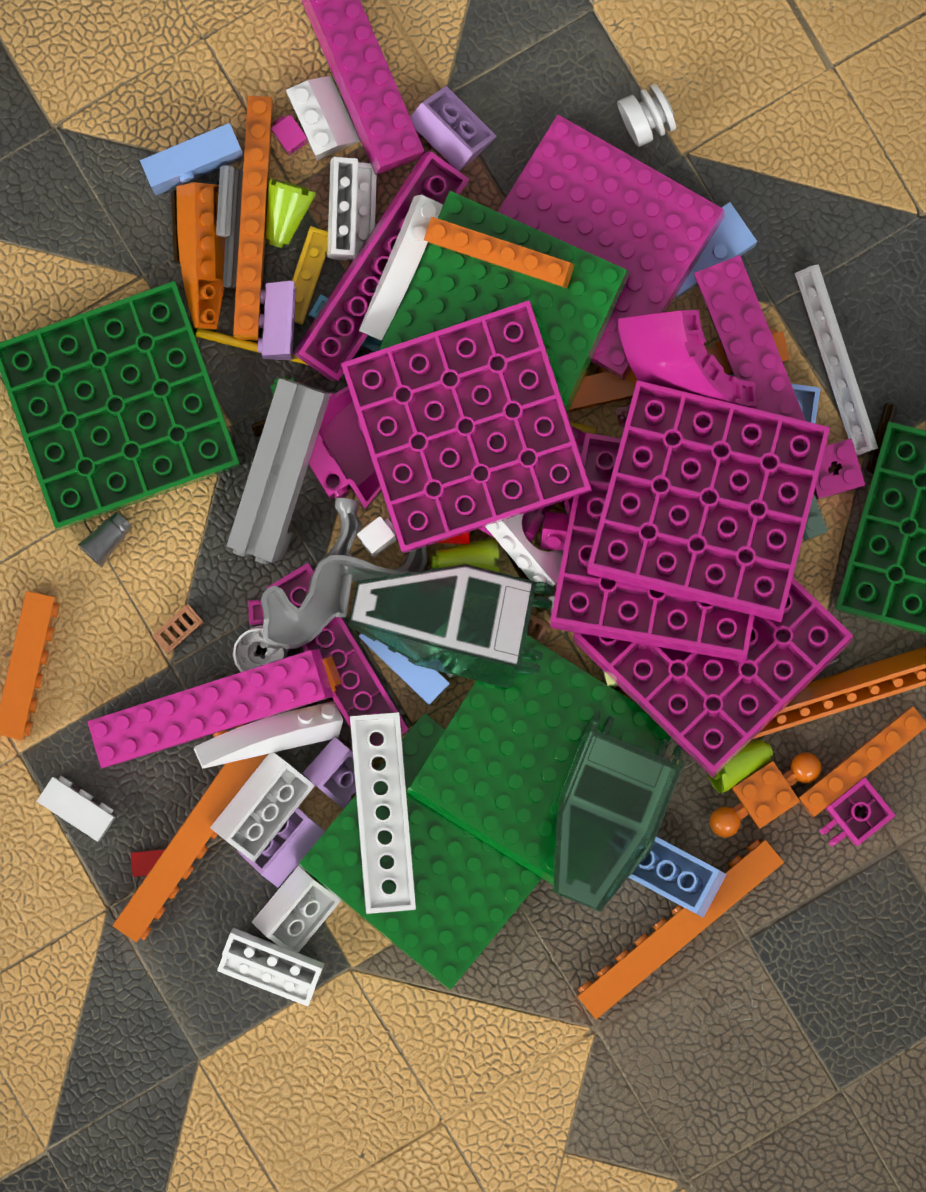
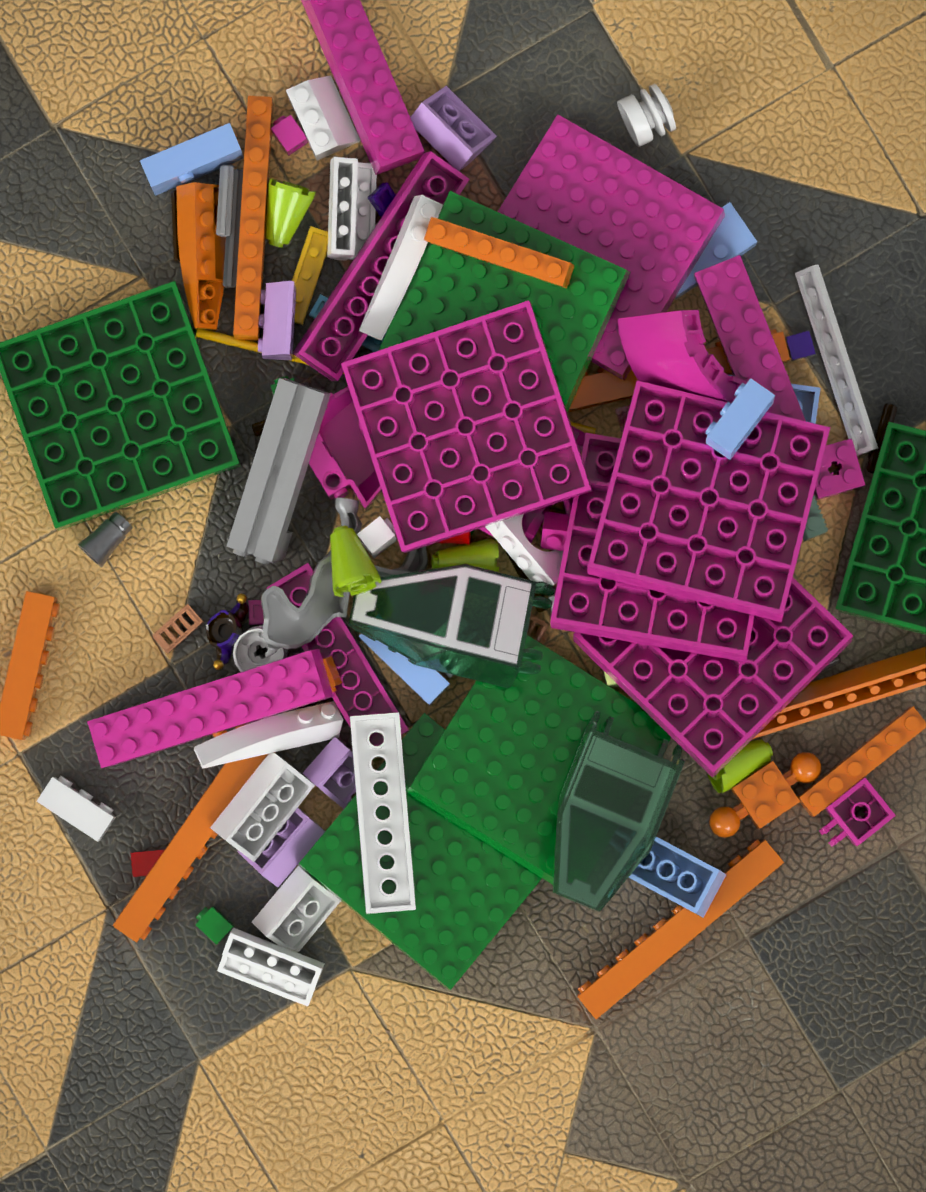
none -> green brick [195,906,235,945]
none -> dark brown piece [206,593,249,670]
none -> lime cone [330,525,382,597]
none -> dark purple tile [367,182,396,217]
none -> light blue brick [705,378,775,460]
none -> dark purple tile [785,331,816,361]

